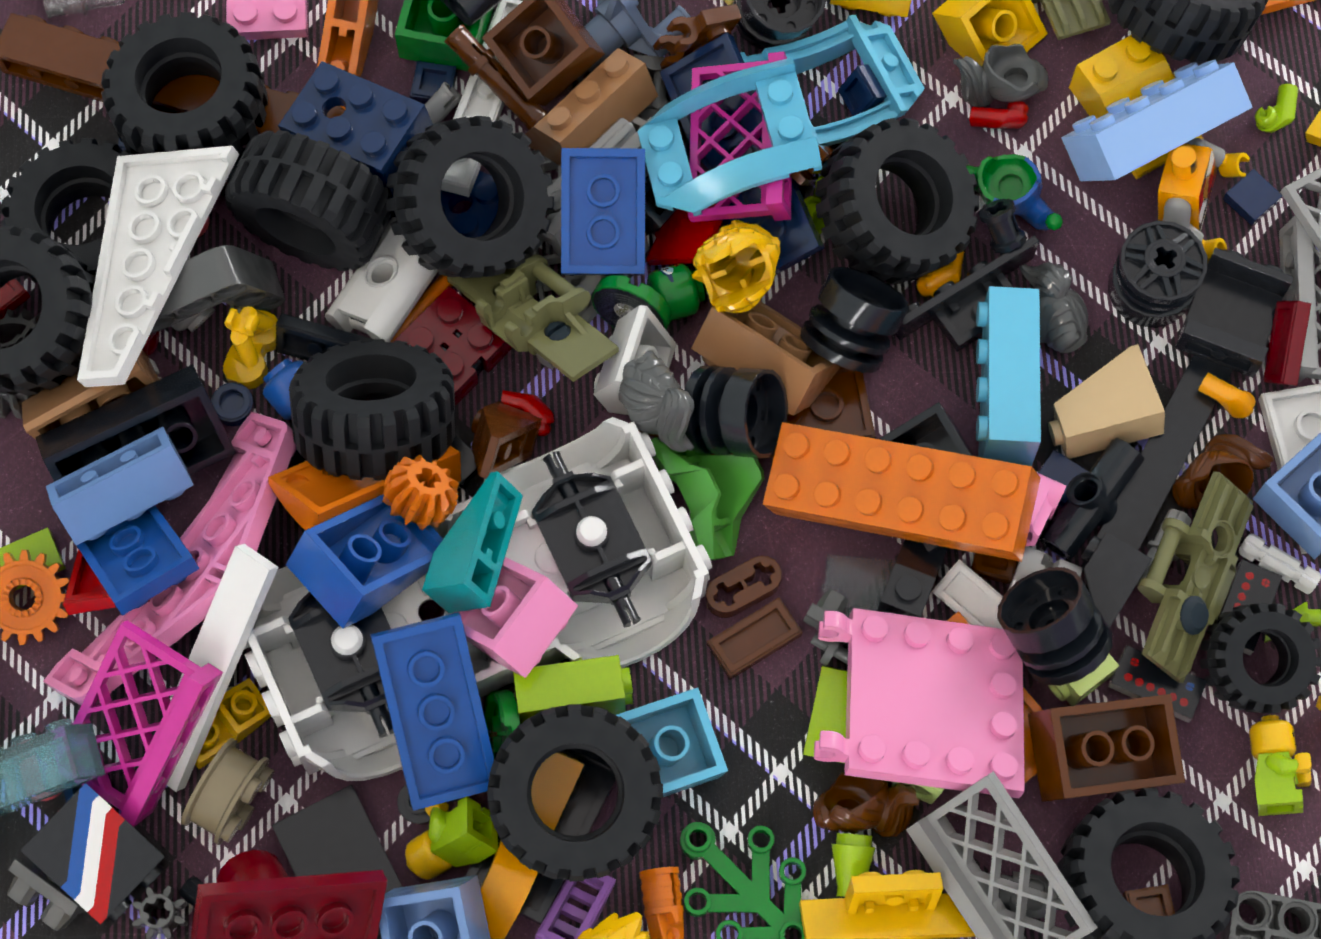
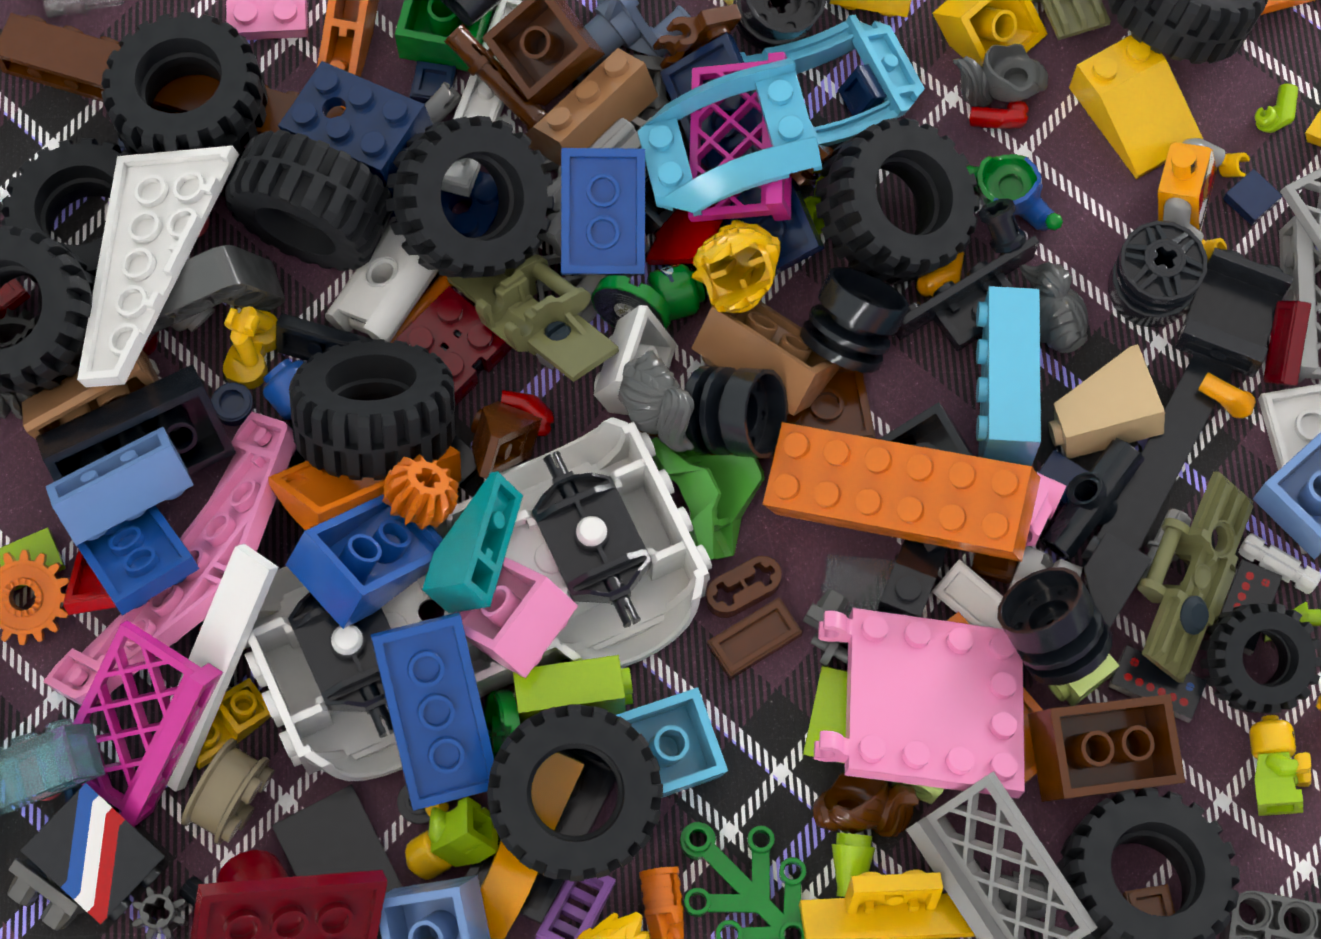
light blue brick [1061,60,1253,181] -> none
reddish brown hair [1172,434,1274,510] -> none

